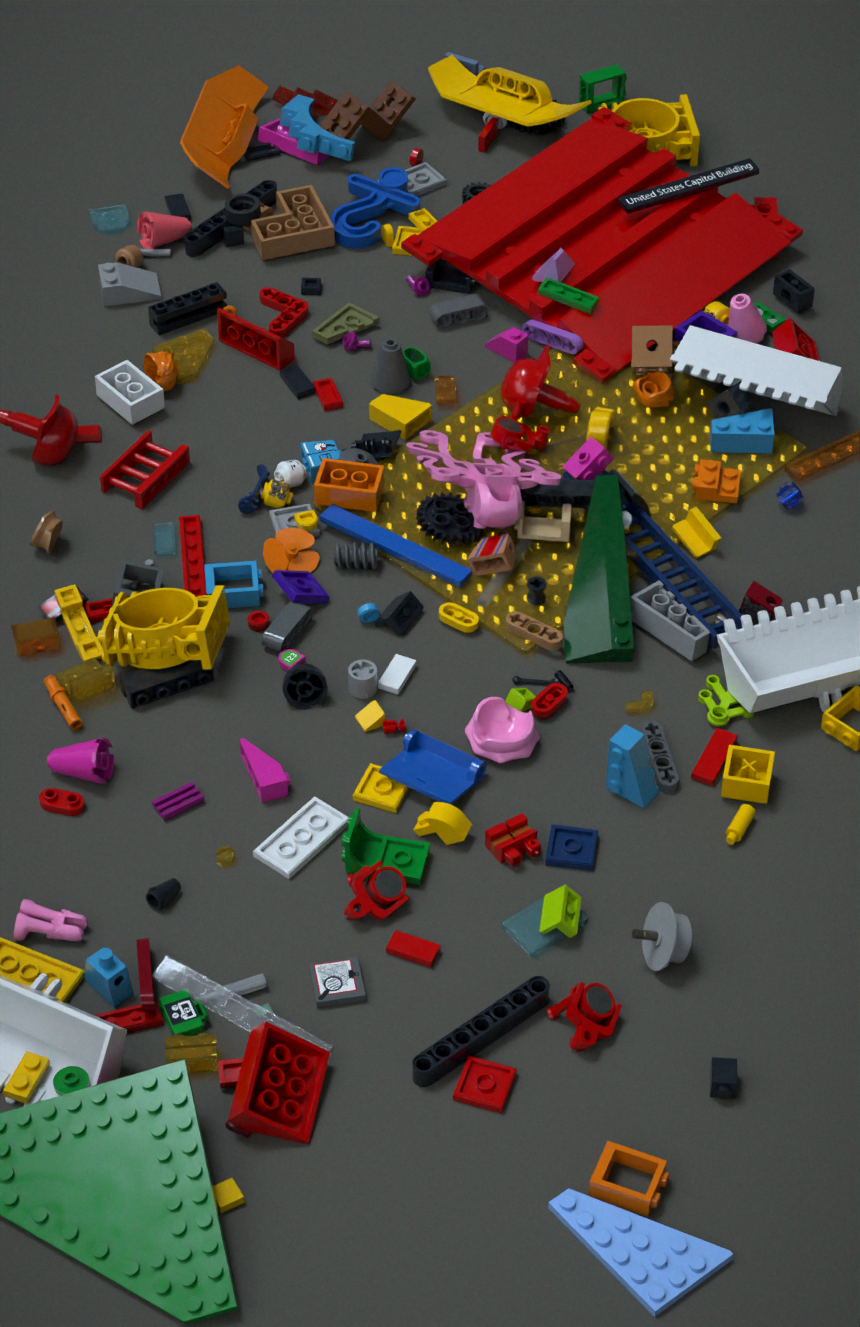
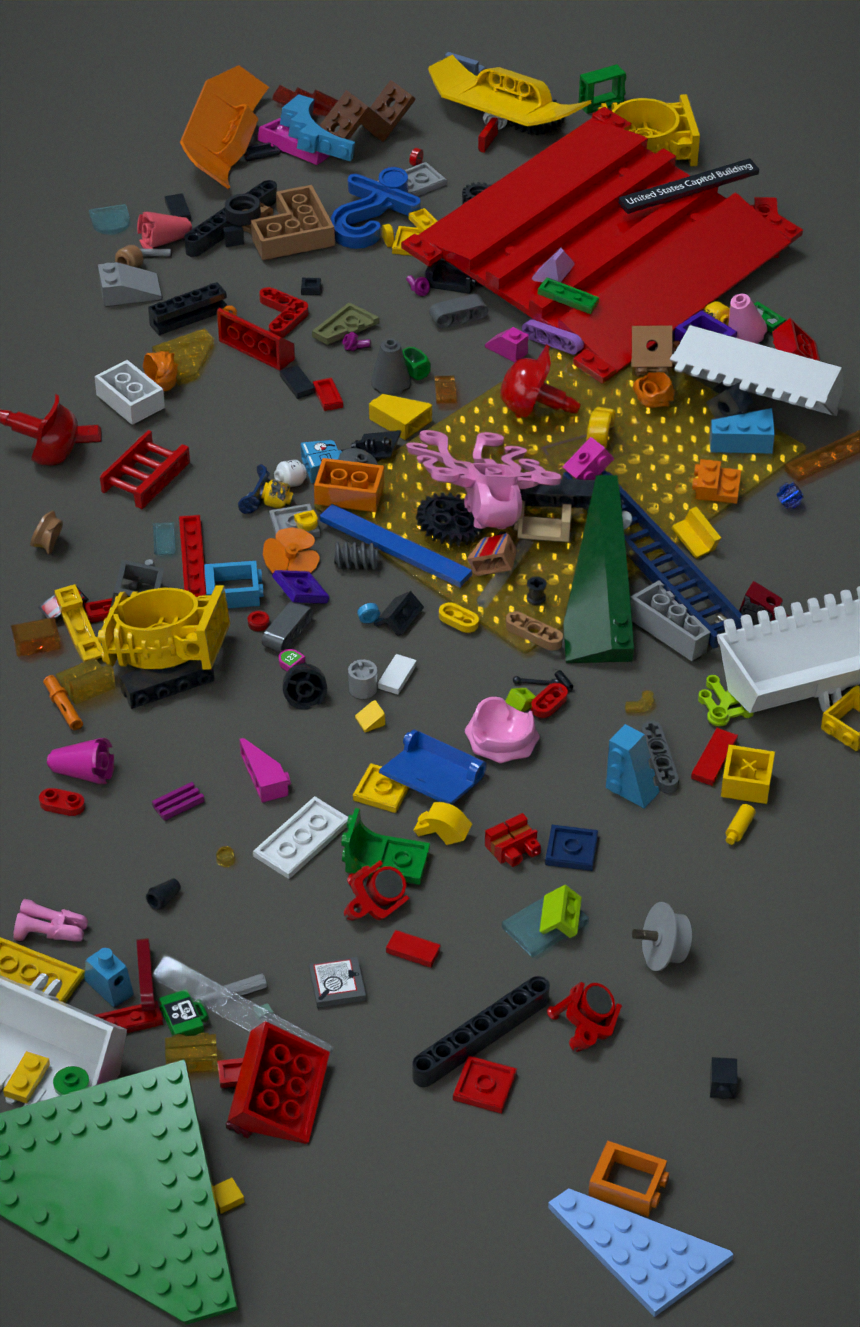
red piece [383,719,405,734] -> none
red piece [490,397,551,452] -> none
black slope [610,469,651,517] -> none
black brick [773,269,815,314] -> none

